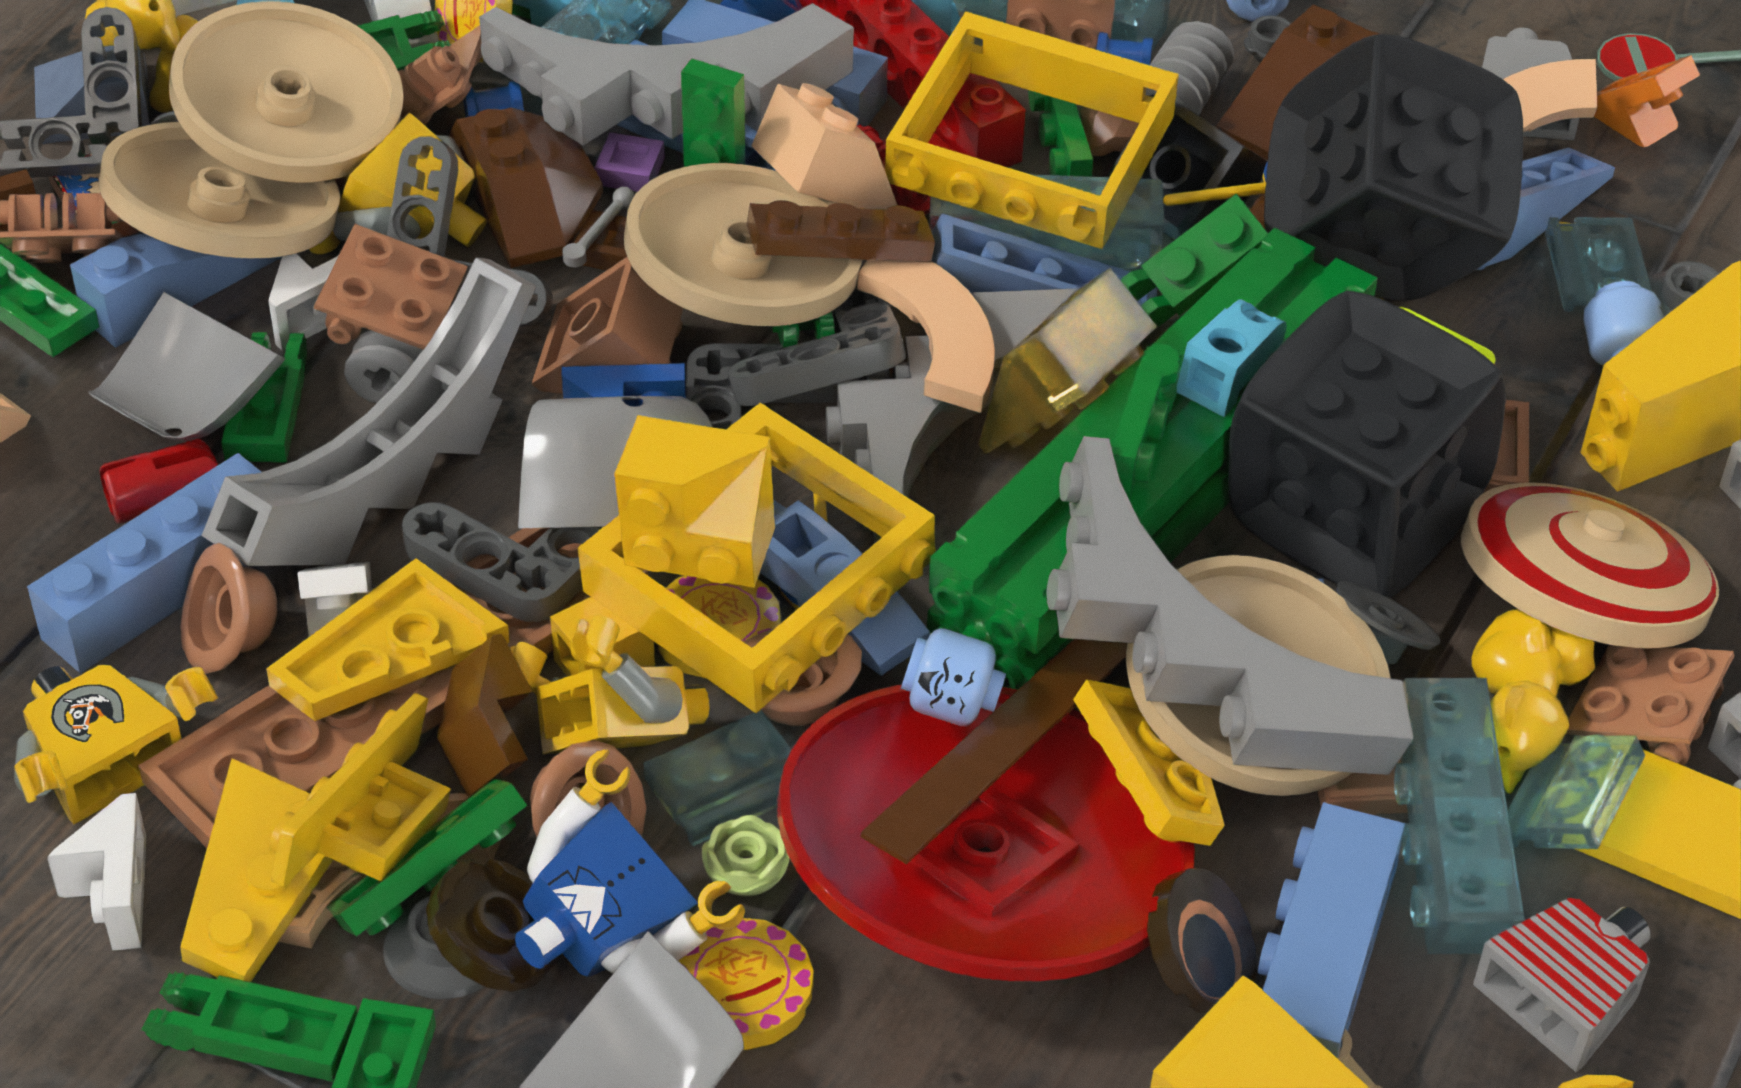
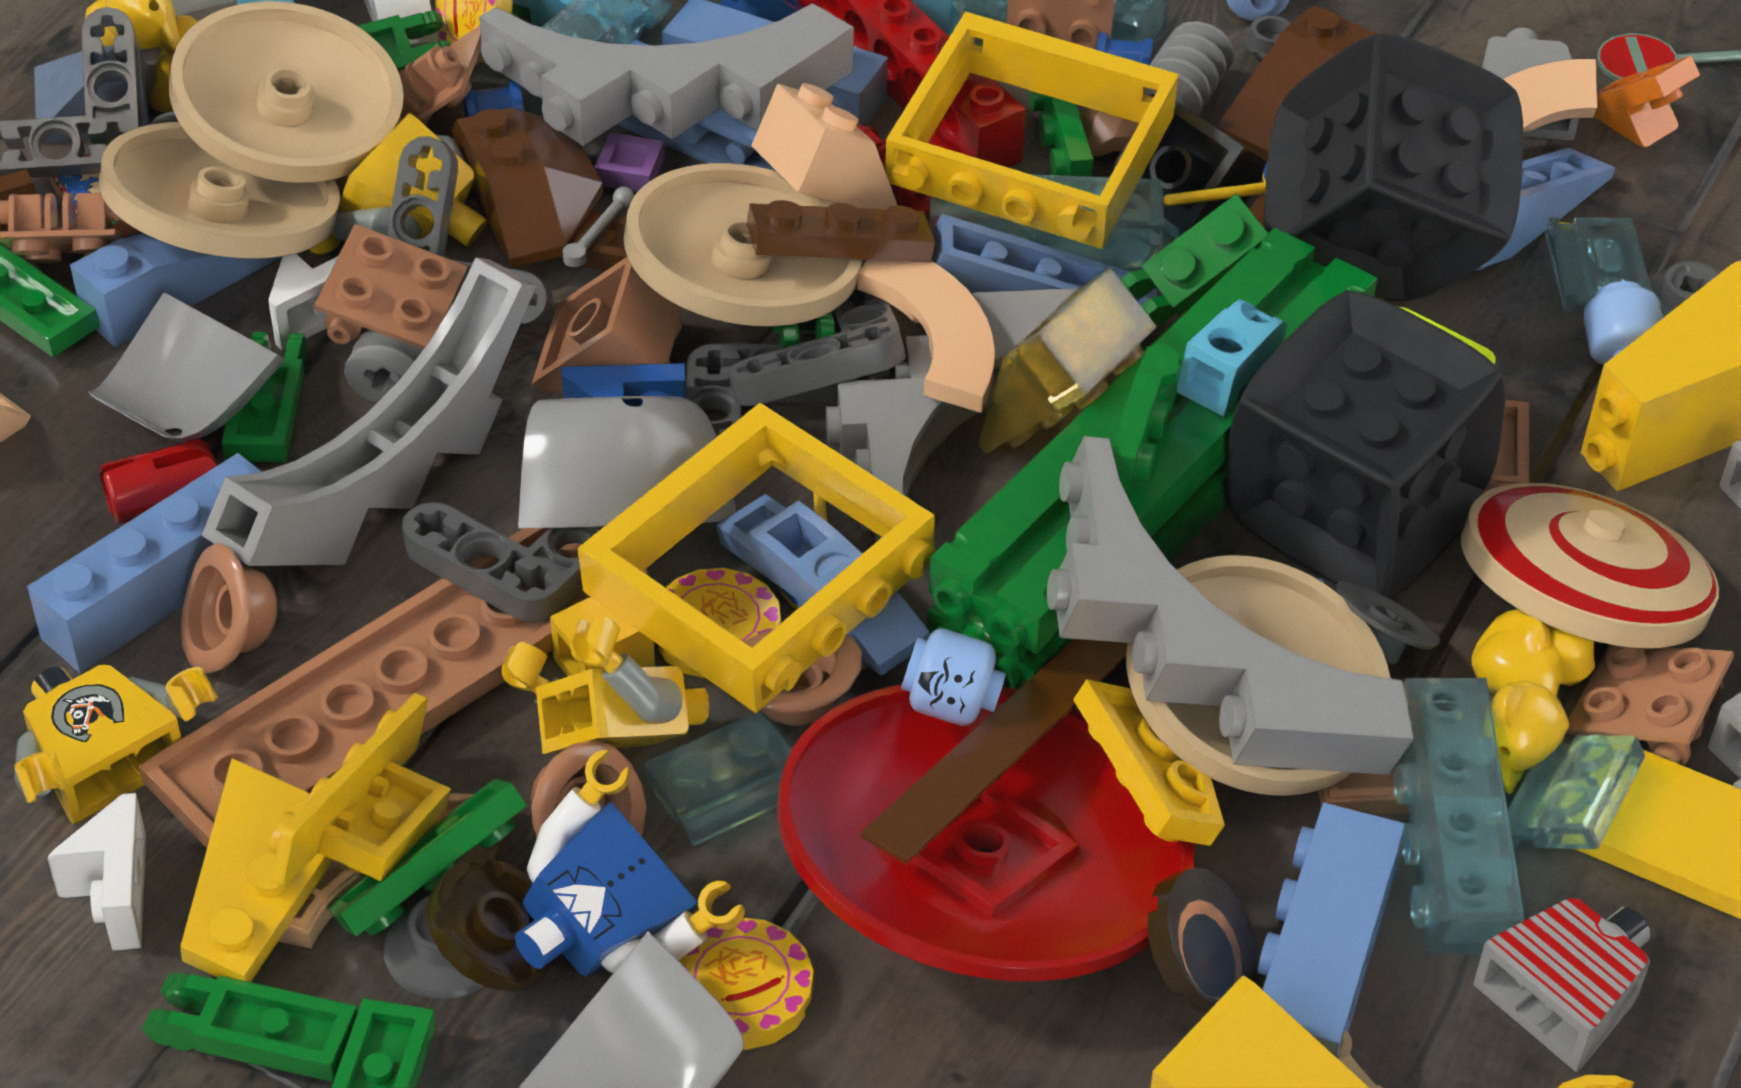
yellow wing [266,558,510,721] -> none
white slope [298,562,372,637] -> none
reddish brown slope [437,633,533,797] -> none
yellow slope [614,415,775,588] -> none
green plate [681,58,745,167] -> none
yellowish green plate [702,815,790,896] -> none

